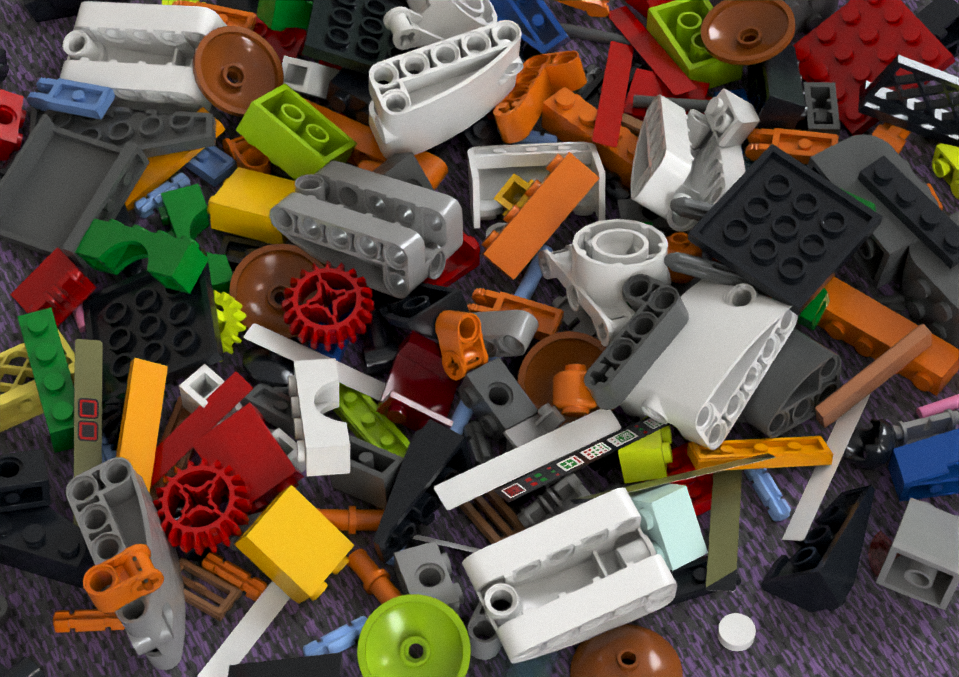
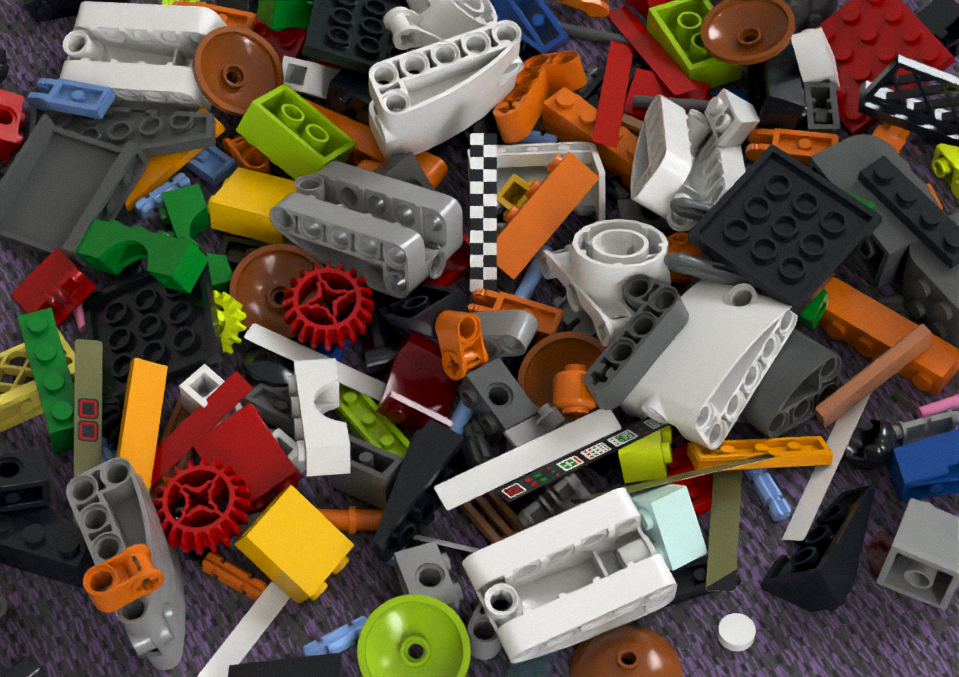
orange axle [53,609,125,633] -> none
medium nougat tile [179,557,242,622] -> none
orange pin [347,548,402,604] -> none
none -> sticker [470,133,497,304]
none -> white slope [791,27,841,91]

